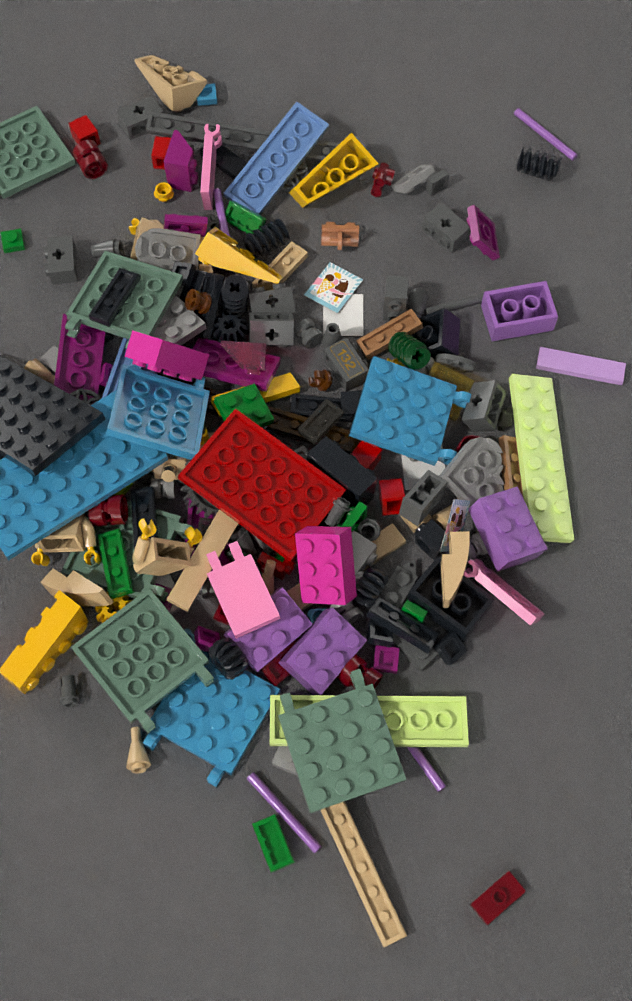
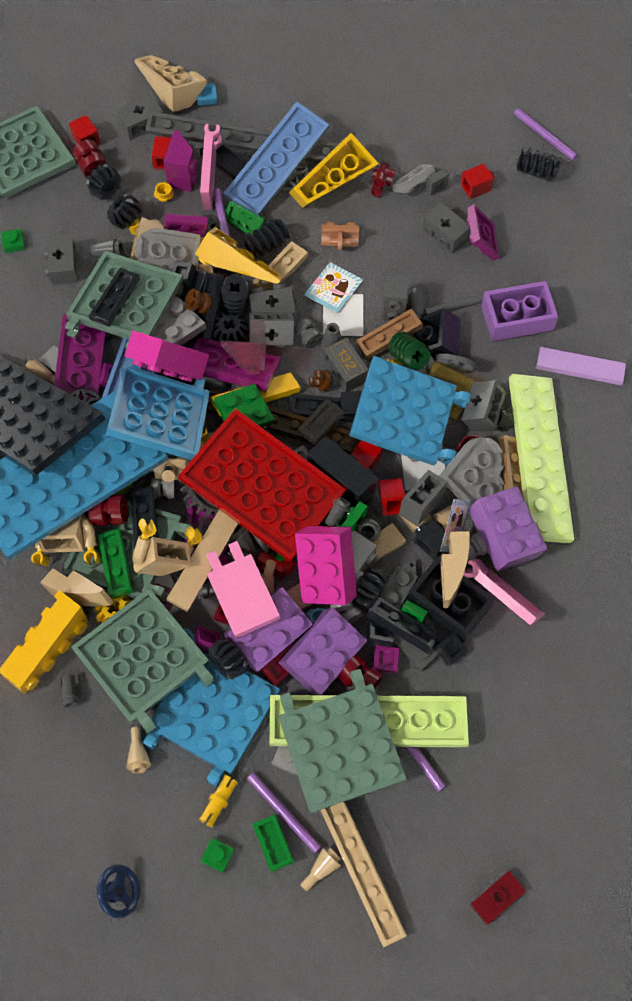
none -> black gear [86,163,122,200]
none -> dark blue piece [97,864,140,918]
none -> black gear [107,193,142,230]
none -> yellow pin [199,775,238,828]
none -> green plate [200,838,235,874]
none -> tan cone [300,848,341,892]
none -> red brick [460,163,494,200]

